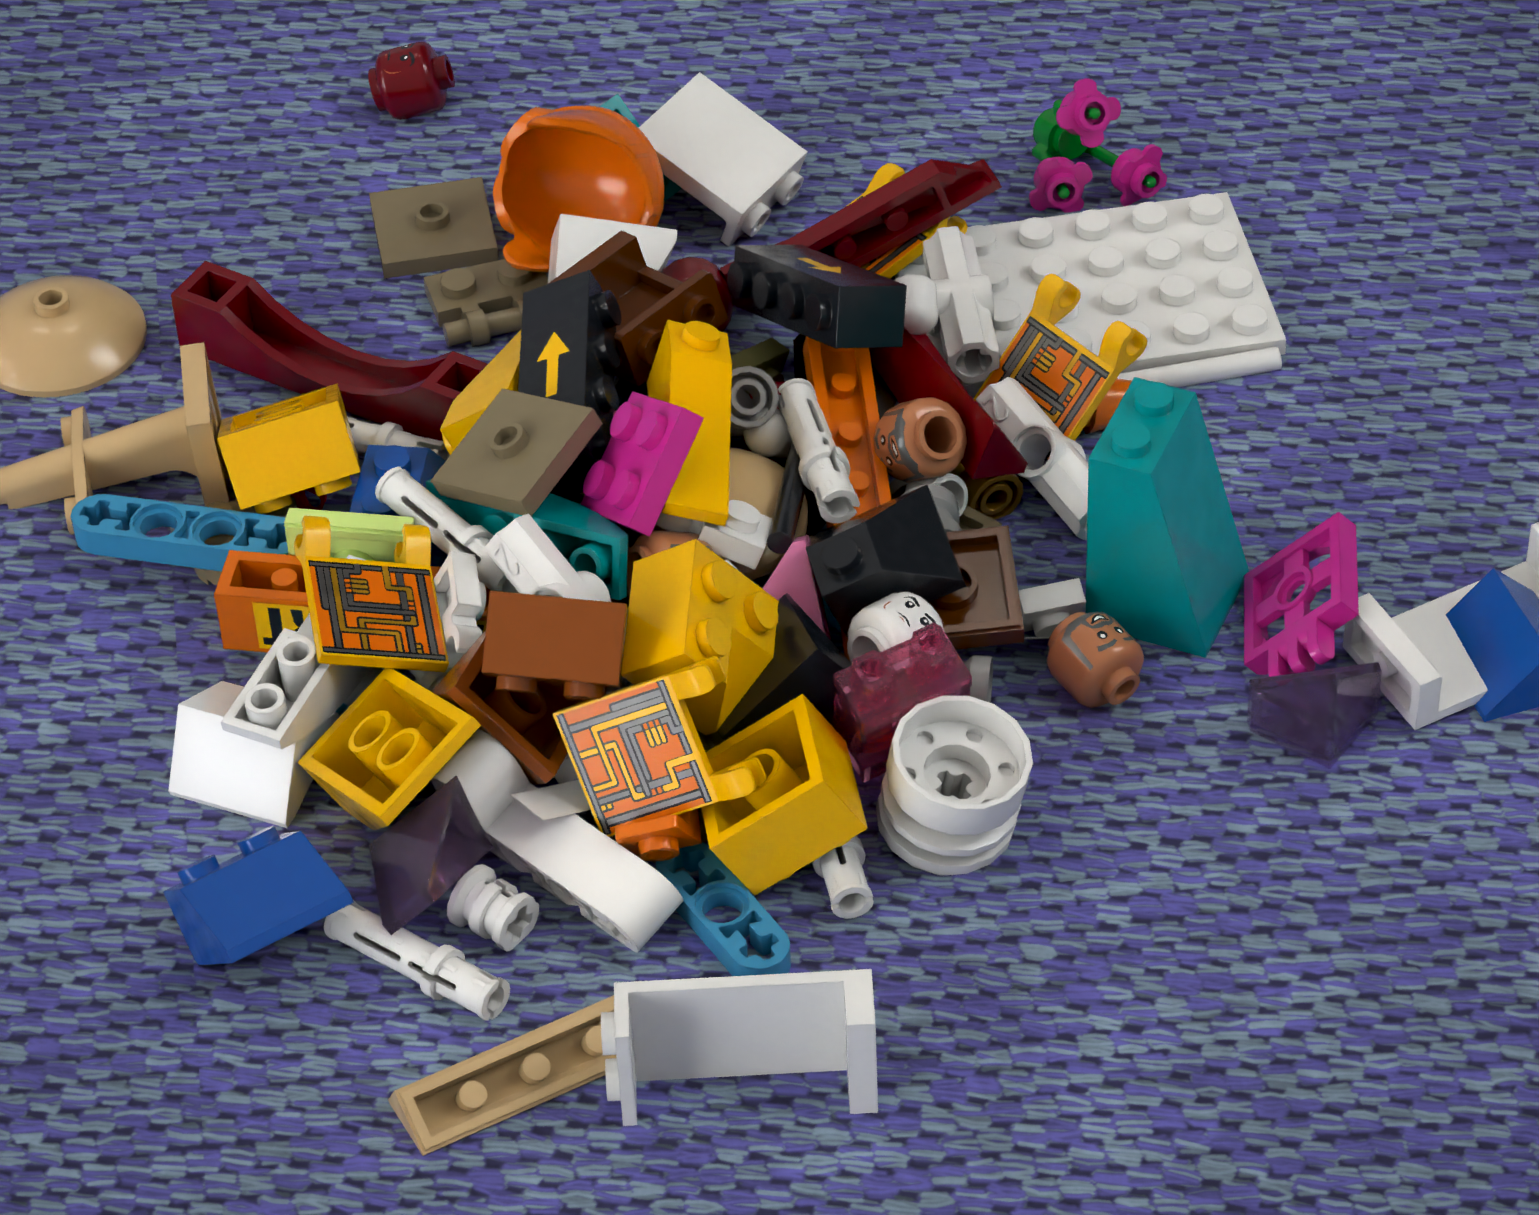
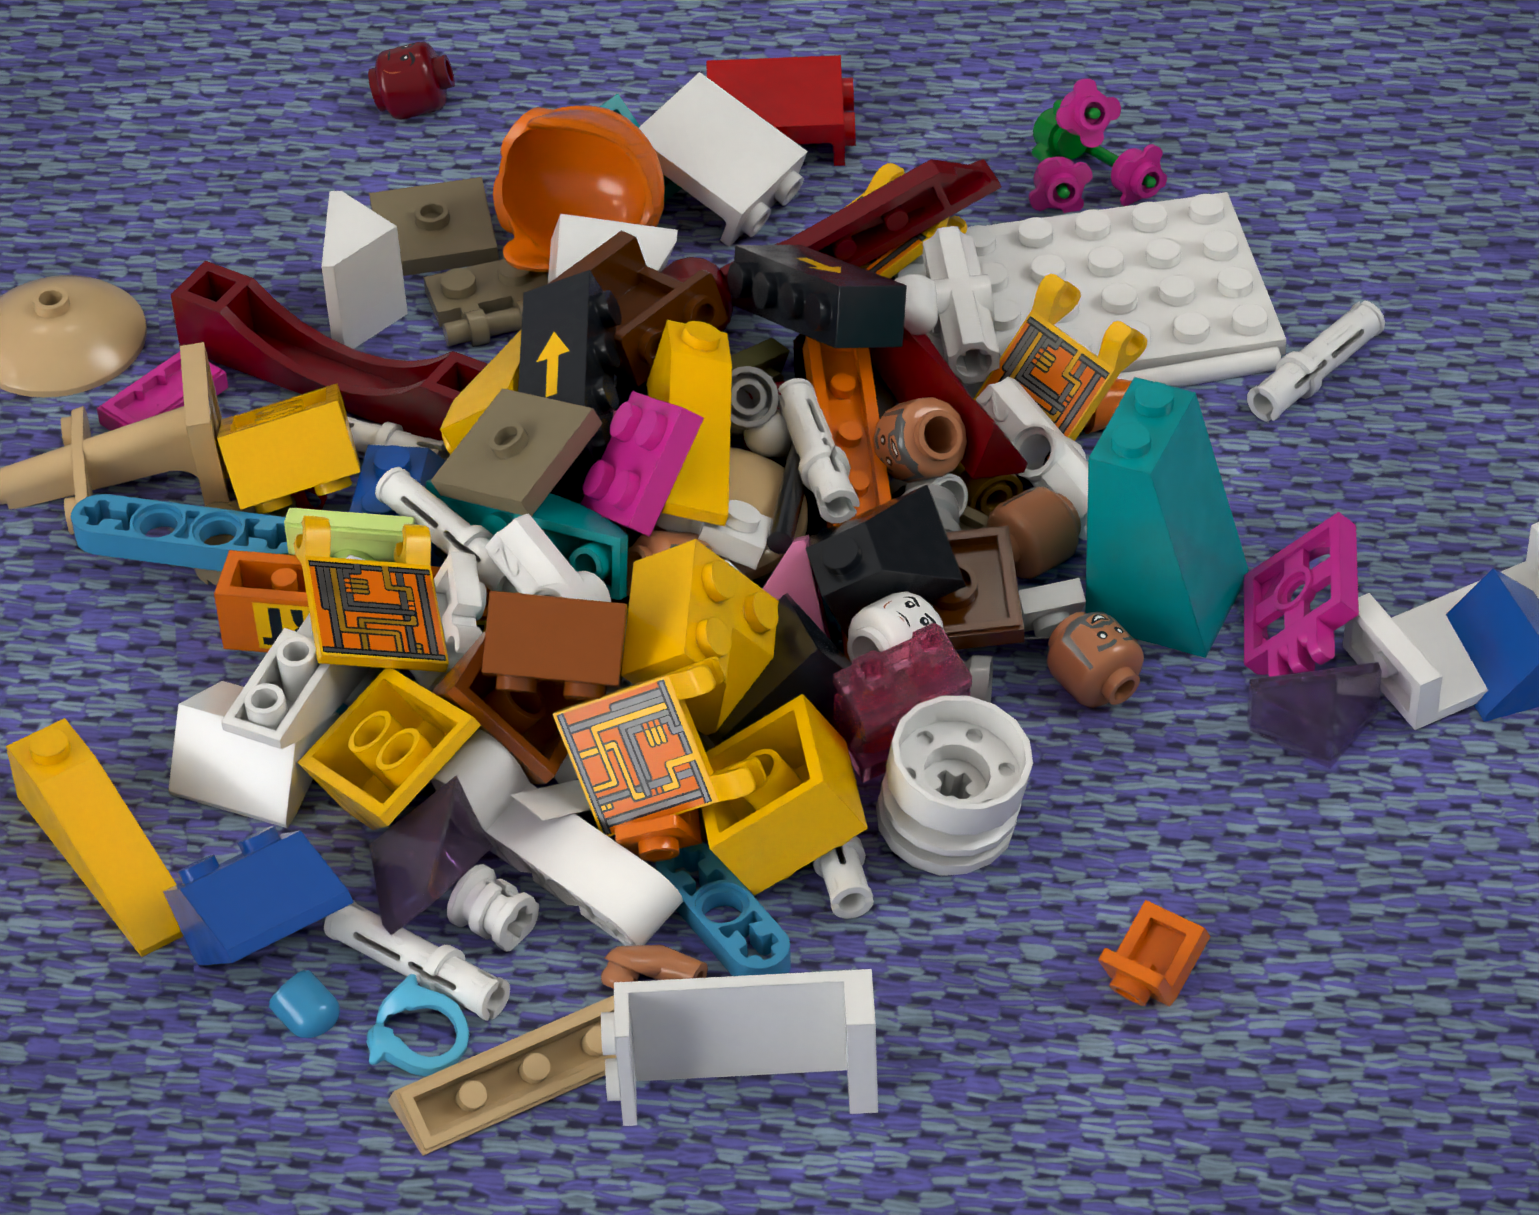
none -> yellow slope [6,718,183,957]
none -> dark pink plate [97,351,228,431]
none -> dark azure piece [269,970,340,1038]
none -> white slope [321,191,408,349]
none -> medium azure piece [366,974,470,1076]
none -> nougat arm [601,945,708,989]
none -> red panel [706,55,856,166]
none -> nougat head [987,487,1081,579]
none -> orange bracket [1098,900,1211,1006]
none -> white pin [1247,301,1385,422]

